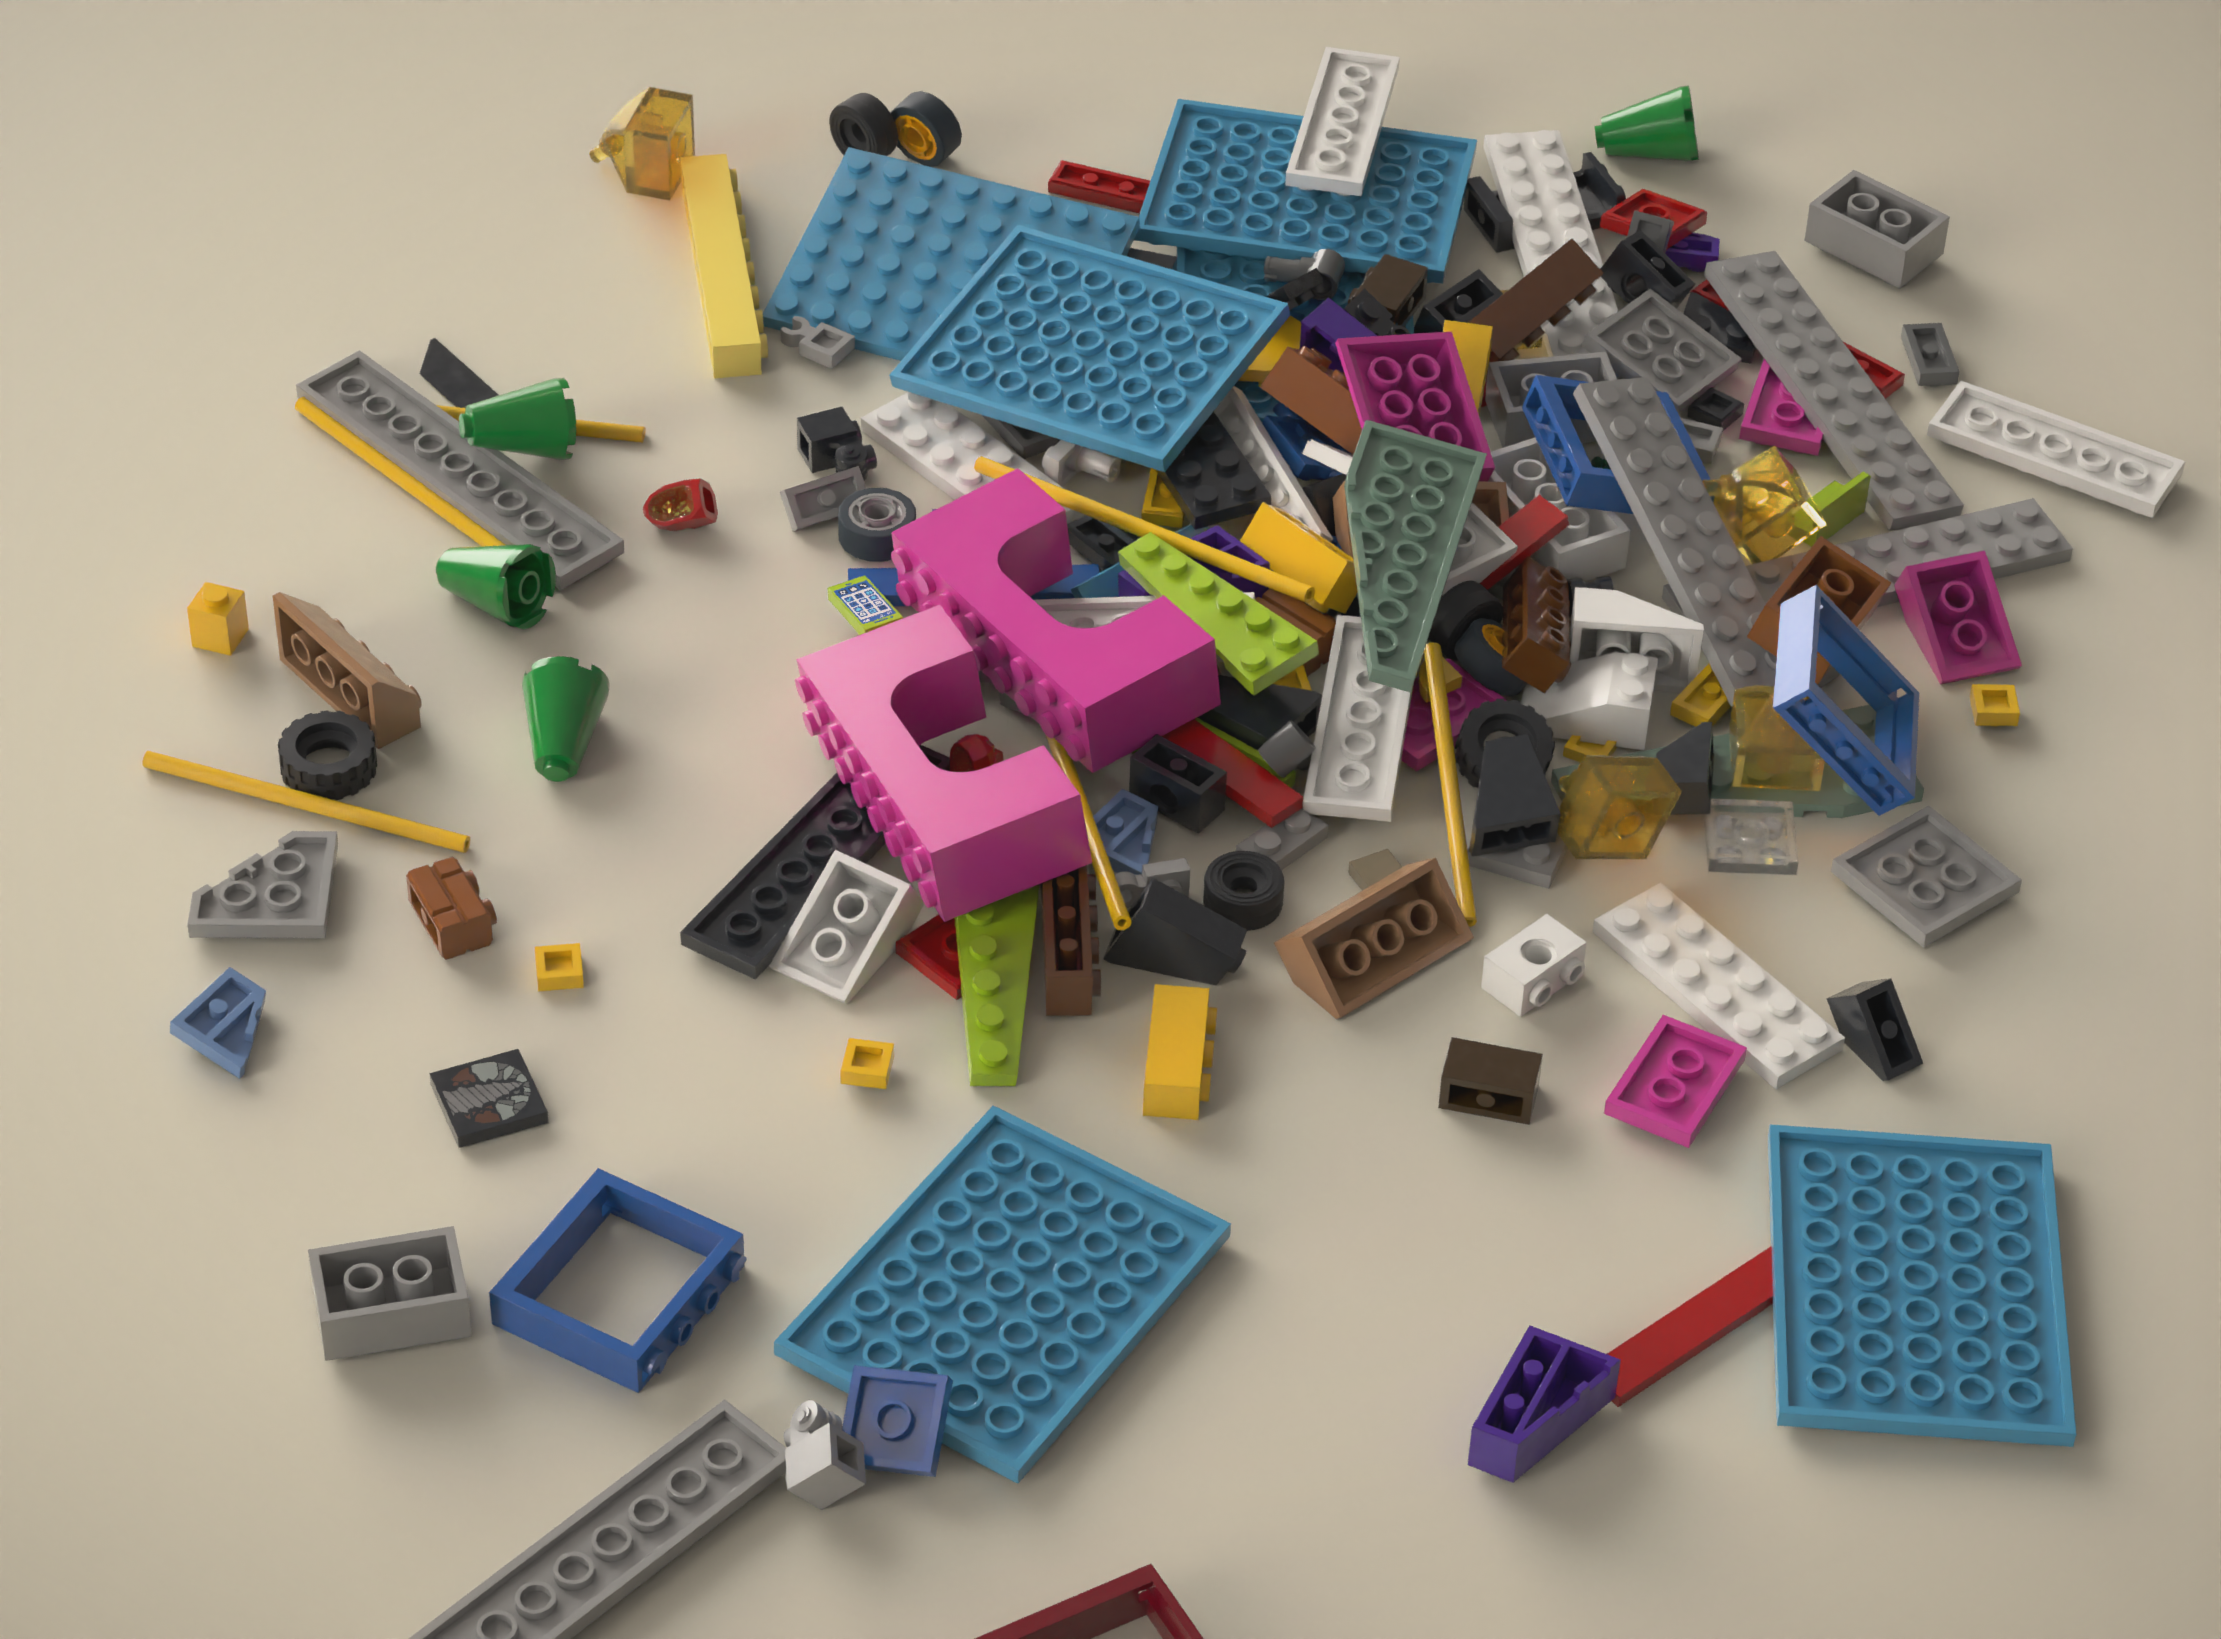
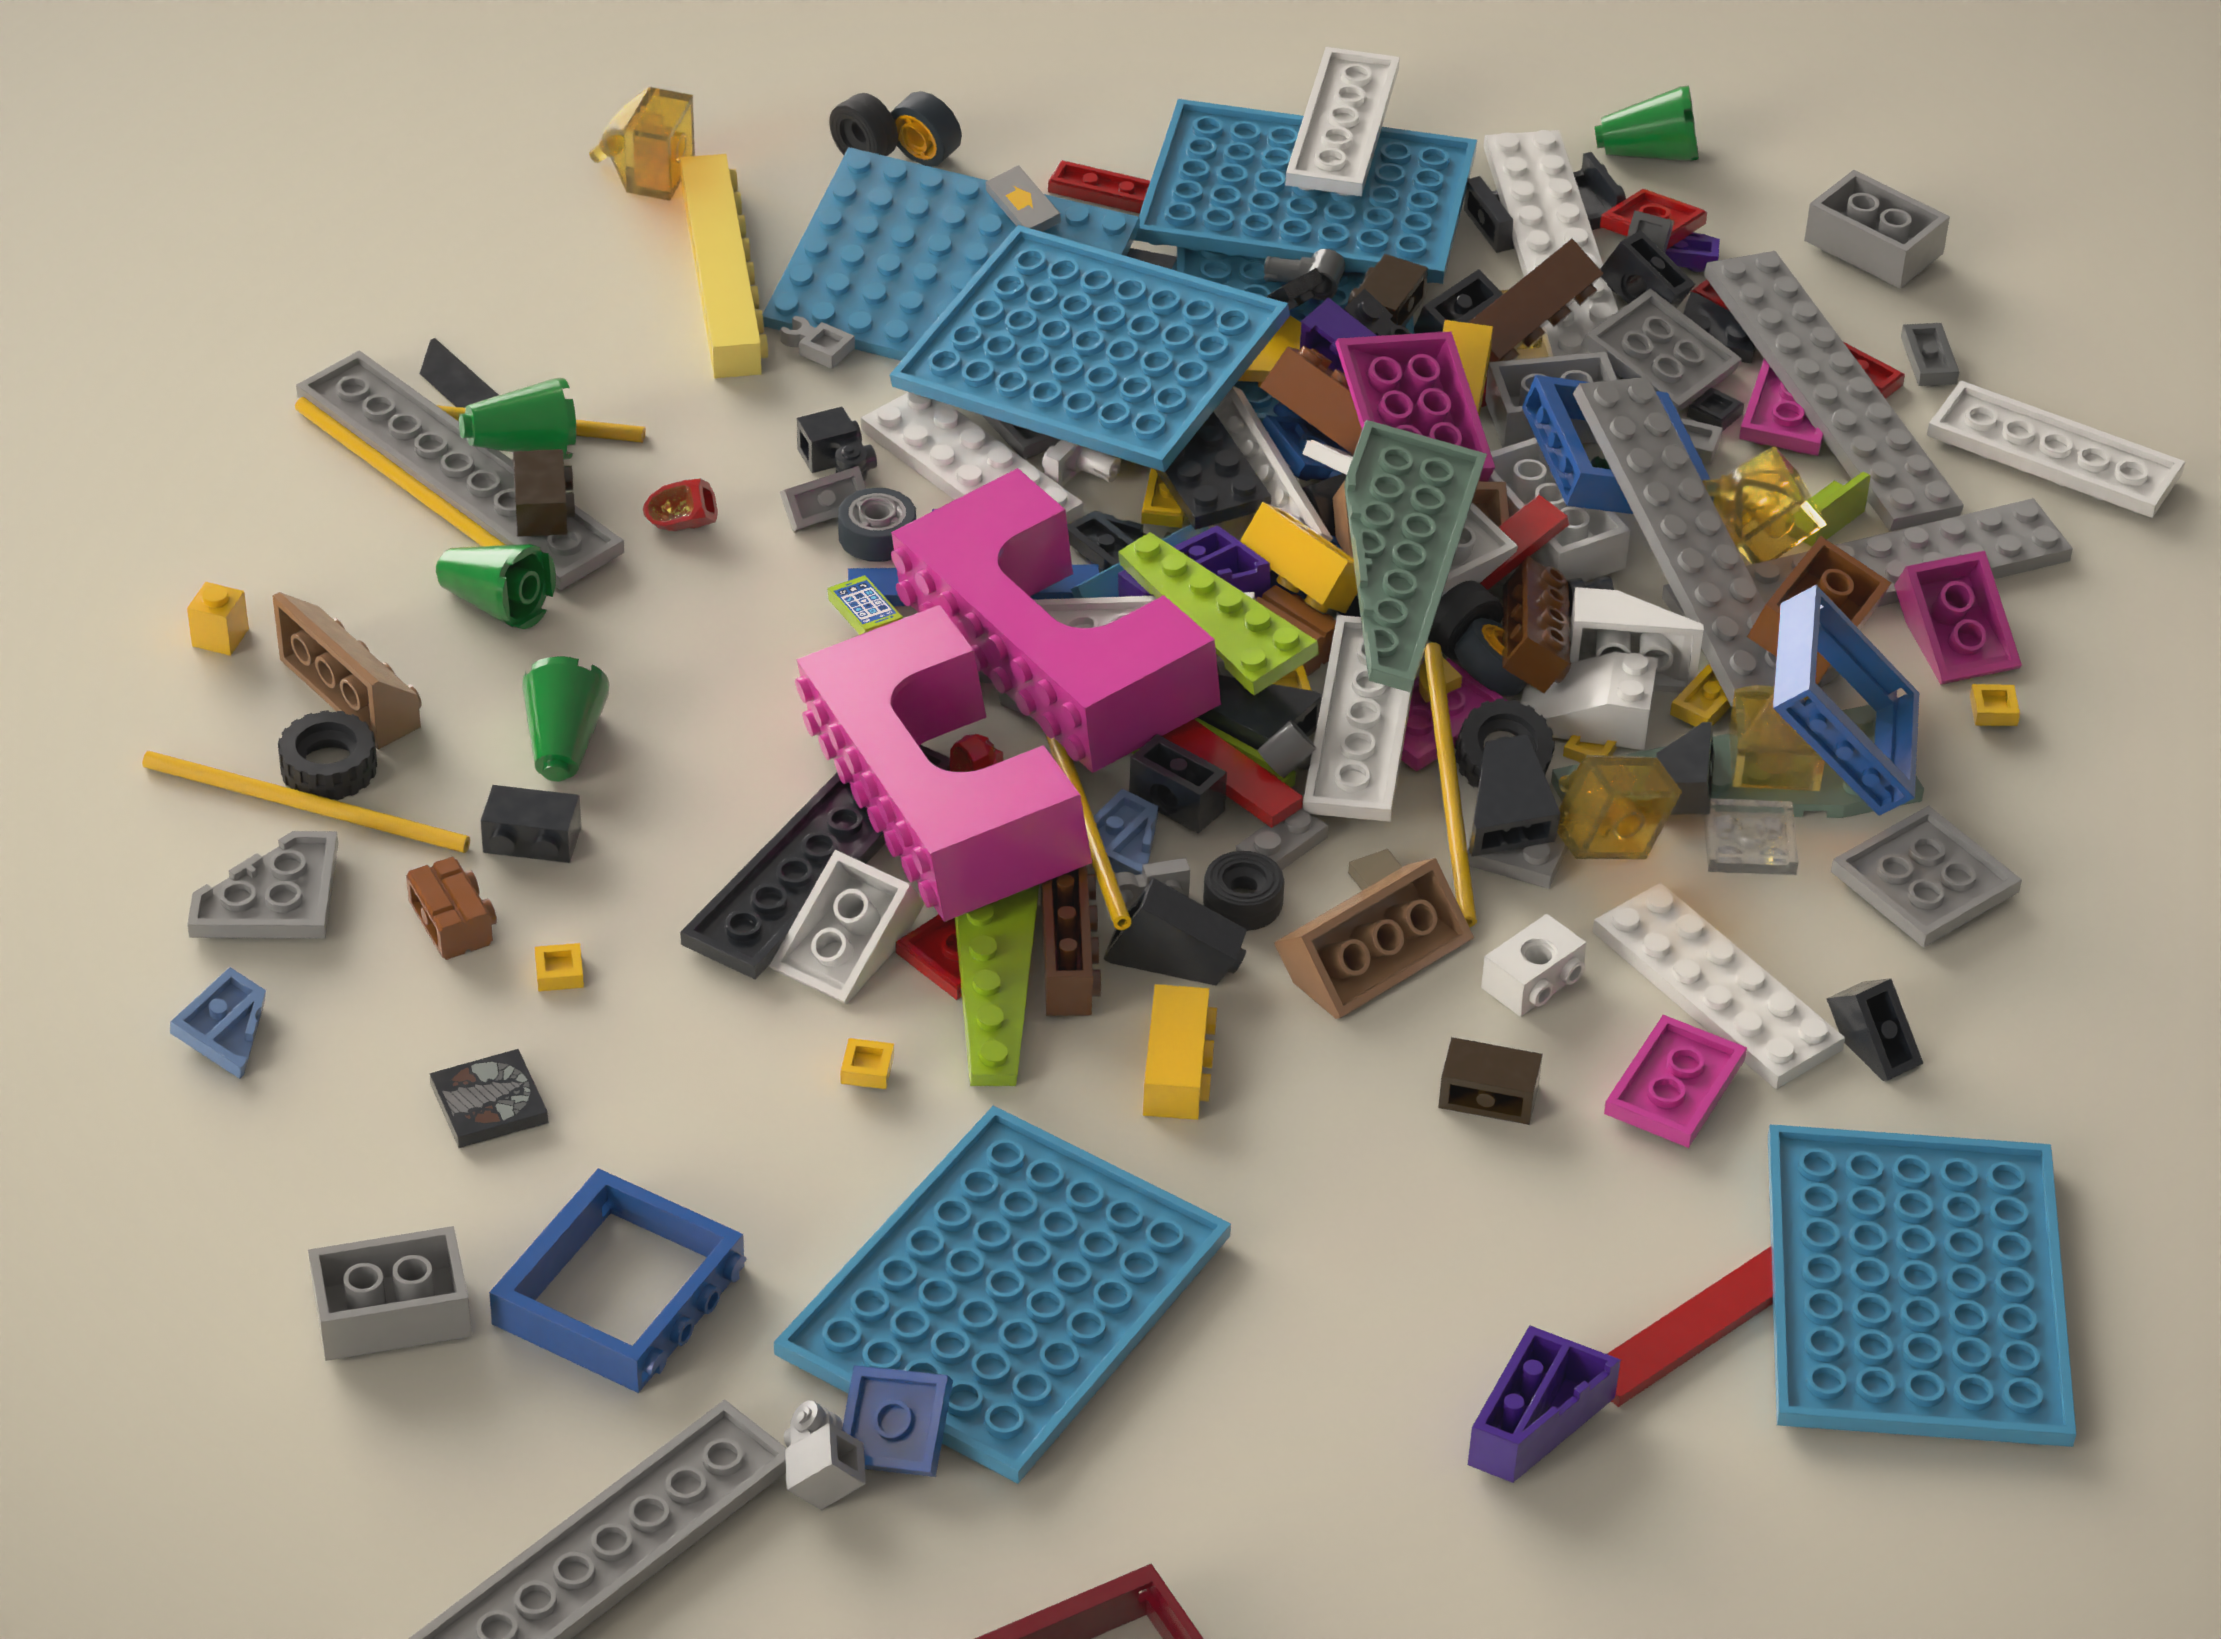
yellow piece [974,456,1315,603] -> none
none -> black brick [480,785,581,863]
none -> dark brown brick [513,449,575,537]
none -> light grey tile [985,165,1061,232]

